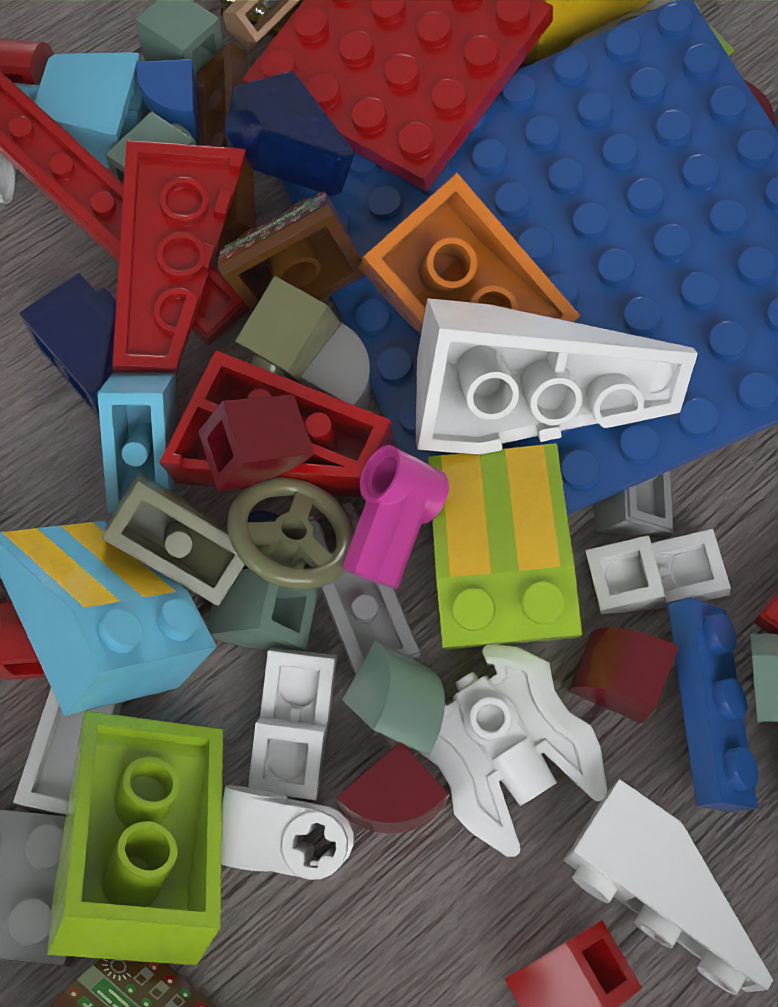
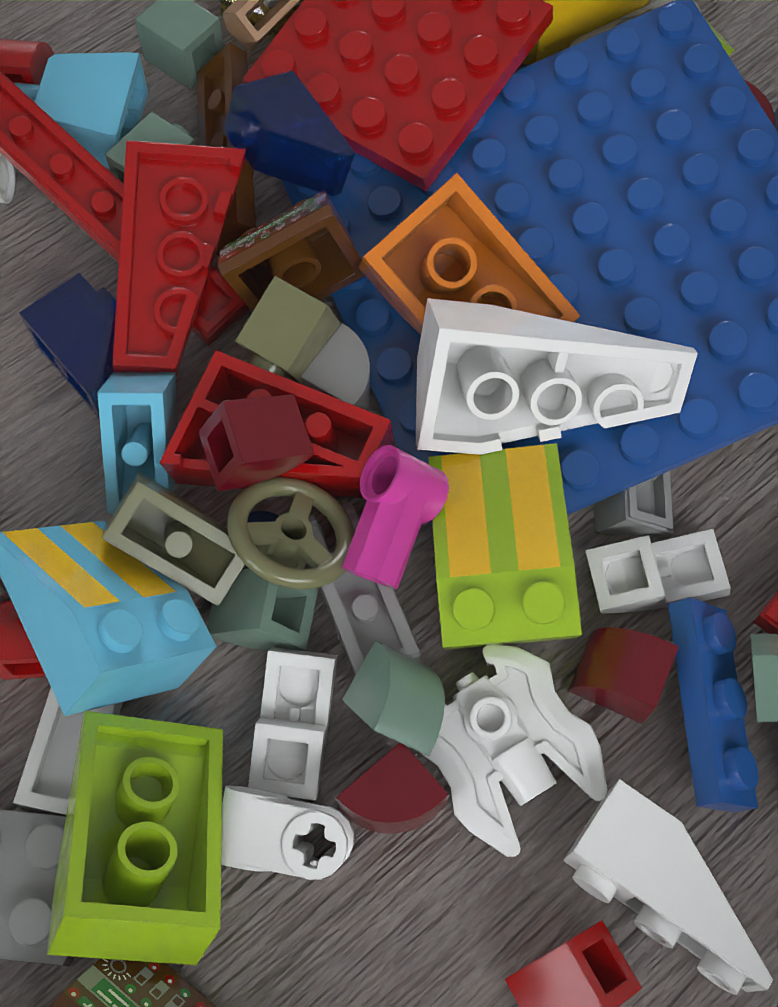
blue brick [136,59,199,146] -> none

